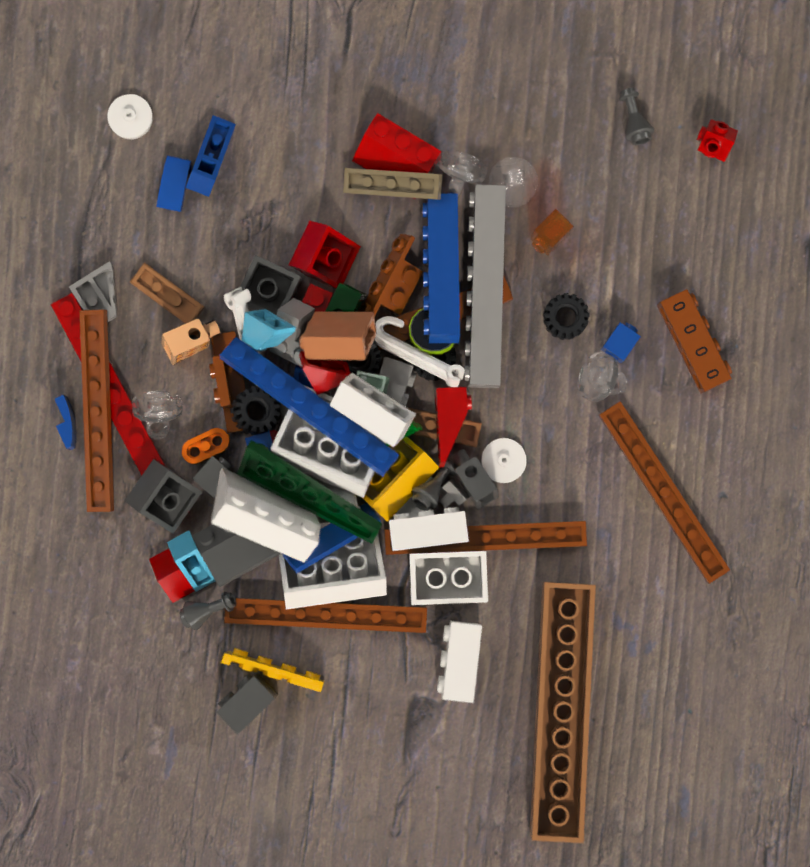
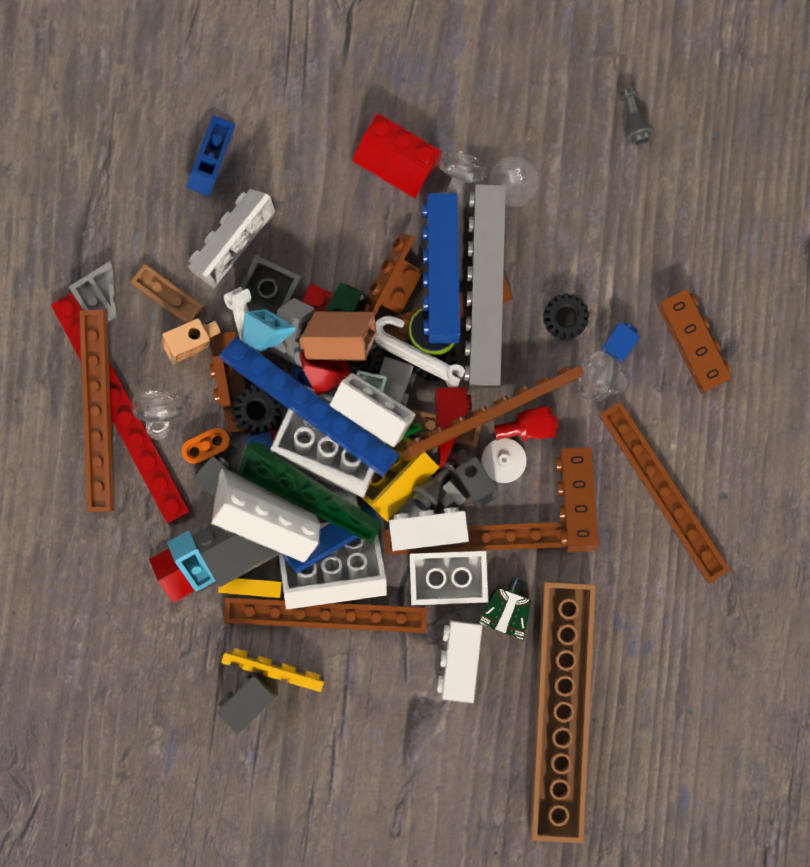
blue slope [54,395,77,450] -> none
white piece [108,94,153,139] -> none
dark grey slope [125,459,202,533] -> none
blue slope [156,155,192,212] -> none
dark grey piece [180,592,237,630] -> none
red slope [289,220,361,289] -> none
dark tan plate [343,168,442,200] -> none
clear orange brick [531,209,574,256] -> none
red brick [696,119,738,162] -> none
none -> white slope [188,189,275,288]
none -> yellow piece [218,578,283,598]
none -> dark orange plate [401,365,585,461]
none -> torso [477,577,531,640]
none -> red piece [494,406,559,442]
none -> dark orange brick [555,447,599,553]

